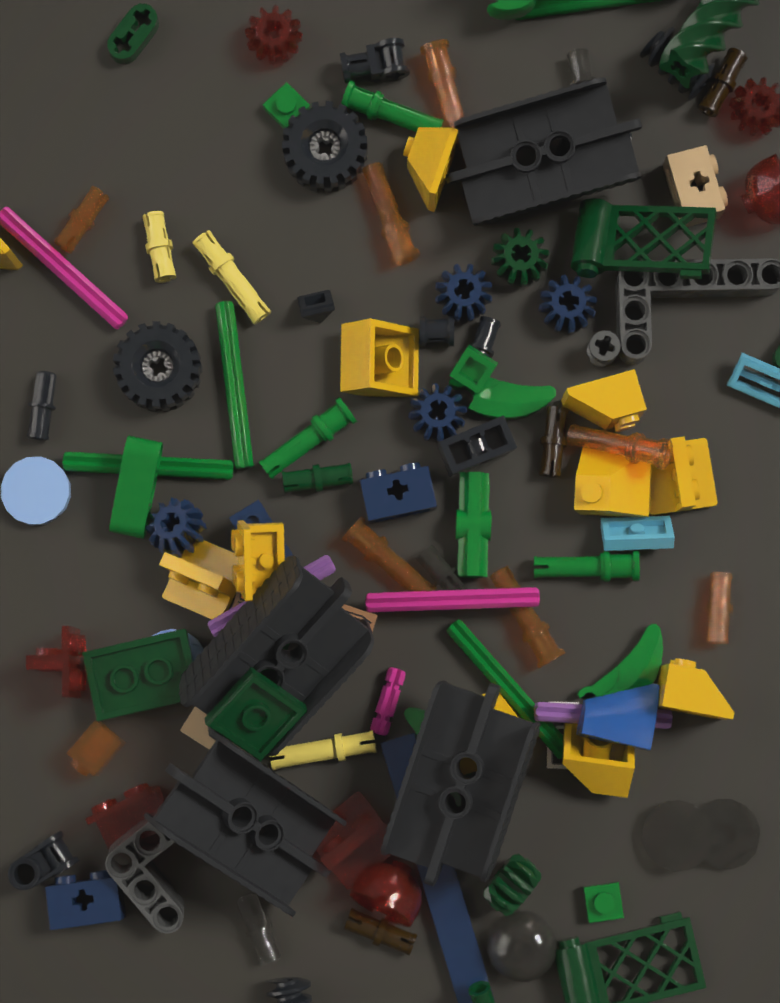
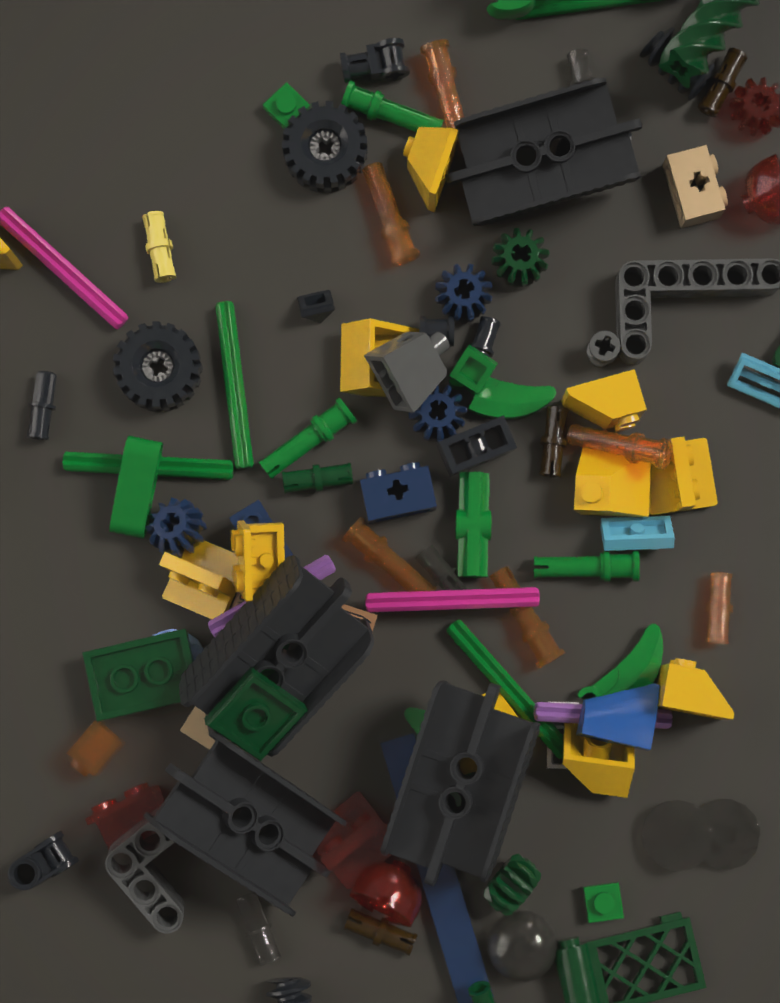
light blue tile [1,456,71,526] -> none
clear red bracket [26,626,86,699] -> none
dark blue brick [45,870,126,930] -> none
clear orange pin [53,186,110,254] -> none
dark green beam [107,3,159,64] -> none
light yellow pin [193,230,271,325] -> none
clear red gear [245,4,303,65] -> none
light yellow pin [270,730,377,771] -> none
dark pink axle [370,667,406,736] -> none
dark blue gear [538,275,597,334] -> none
dark green piece [571,198,717,279] -> none
none -> dark grey torso [364,332,450,413]

